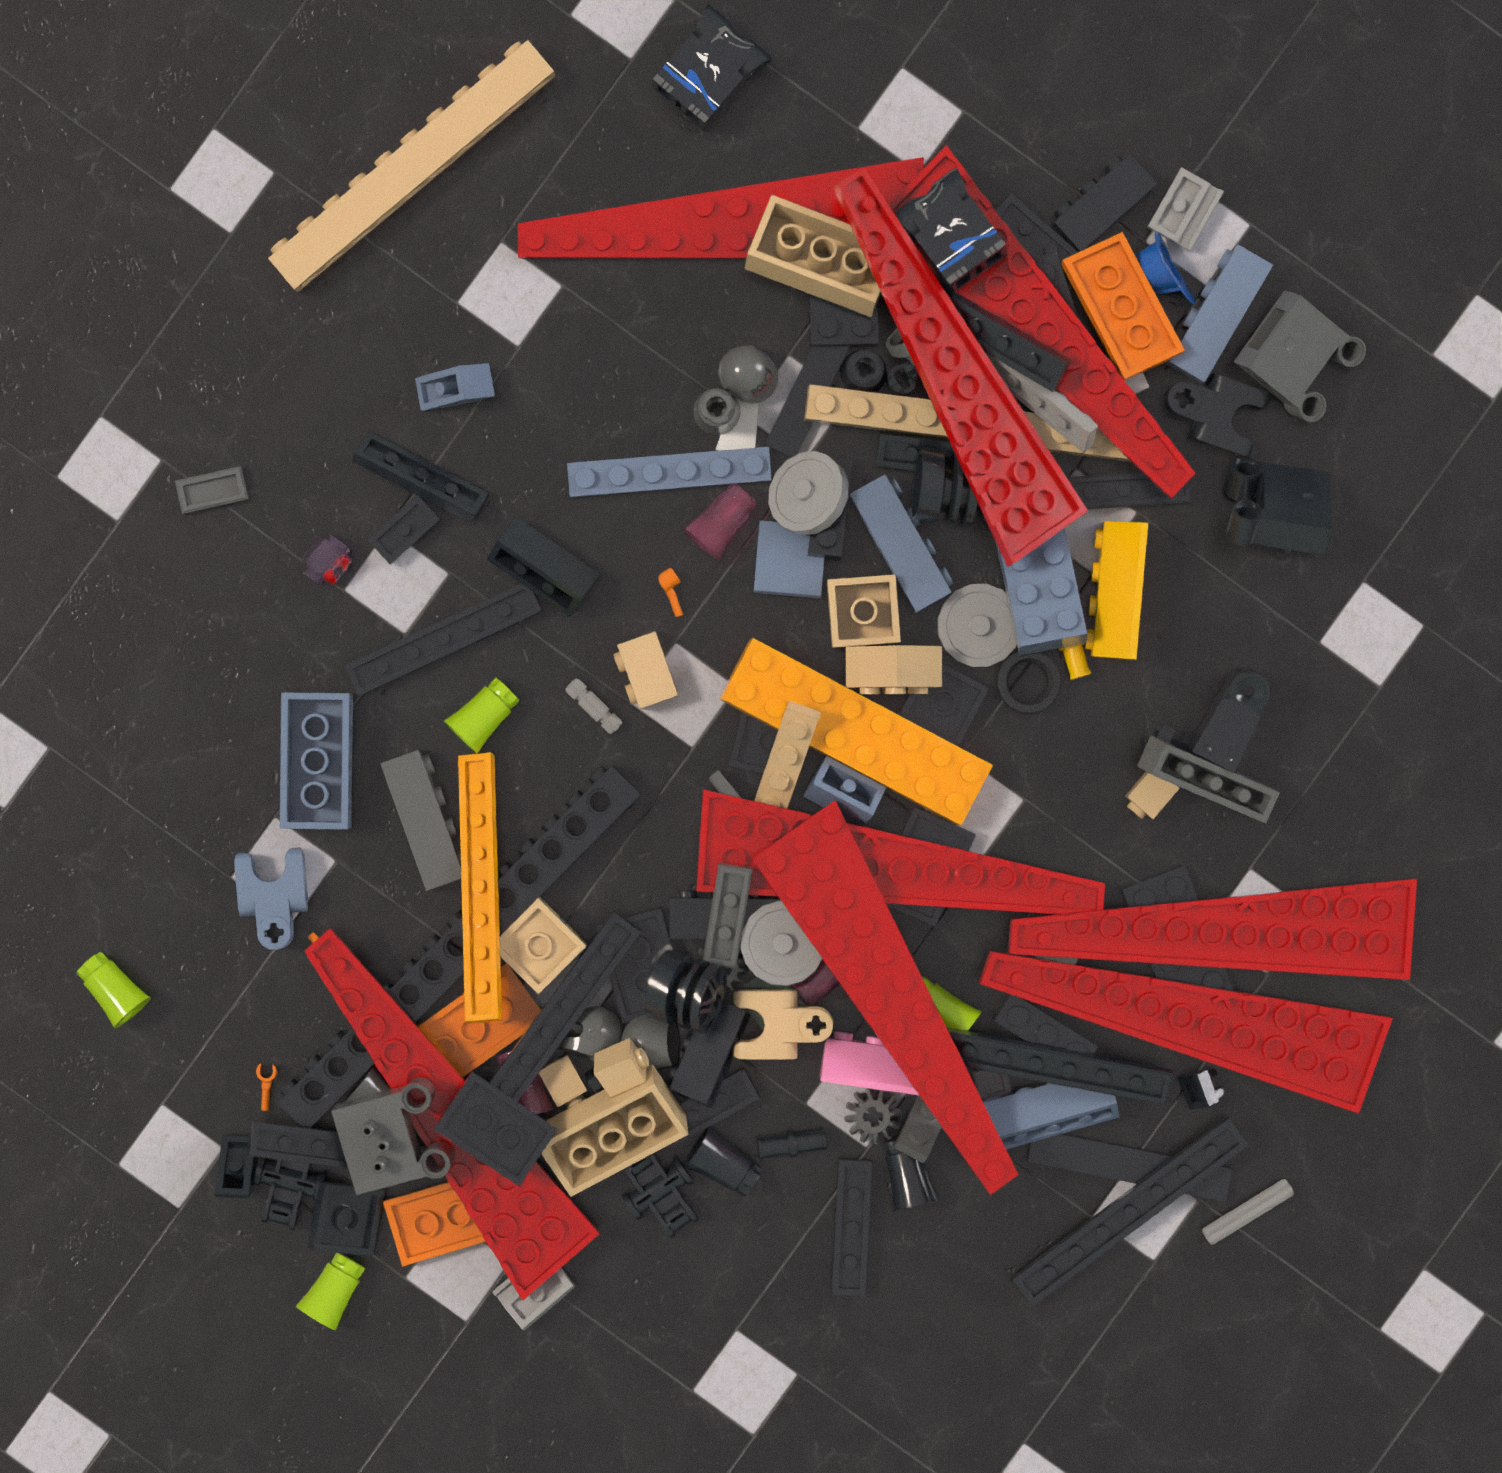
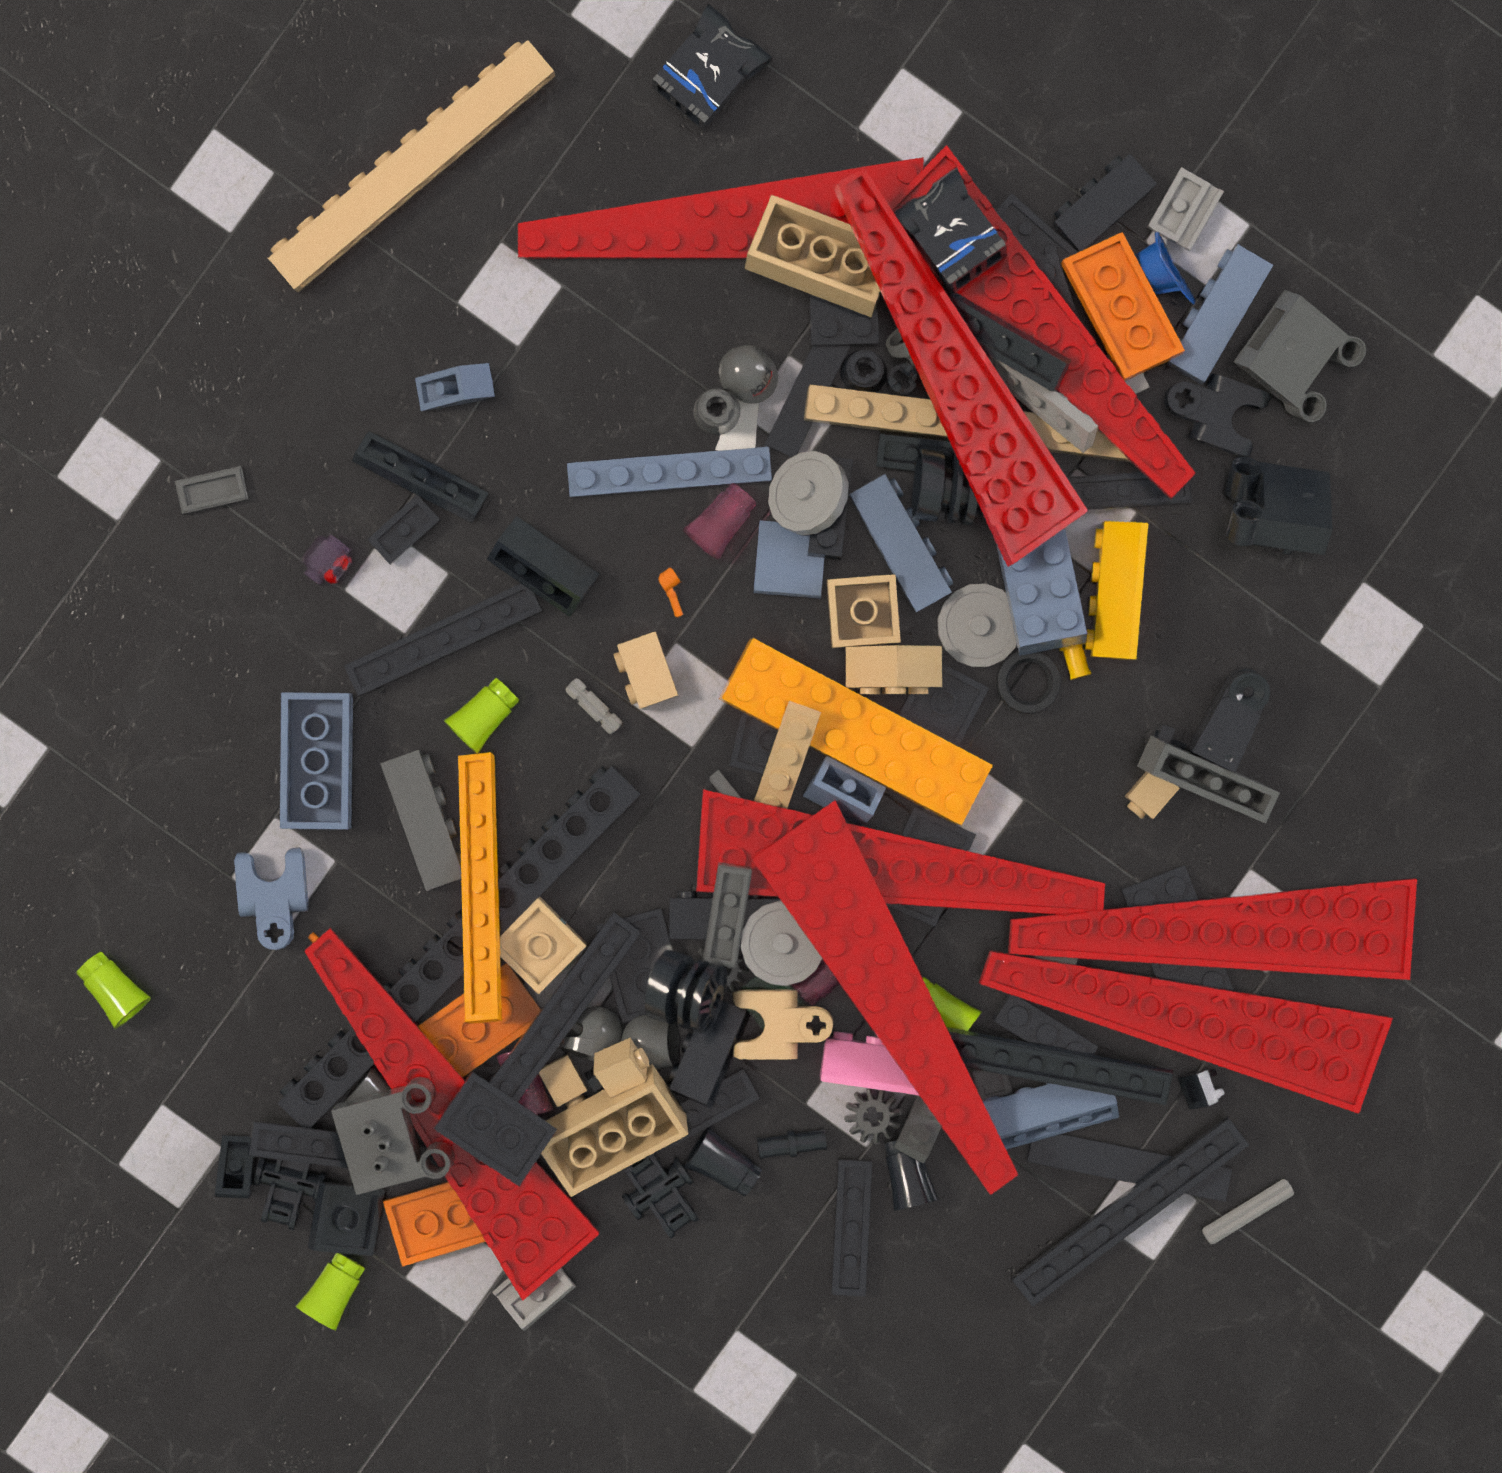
orange hand [256,1064,278,1111] -> none

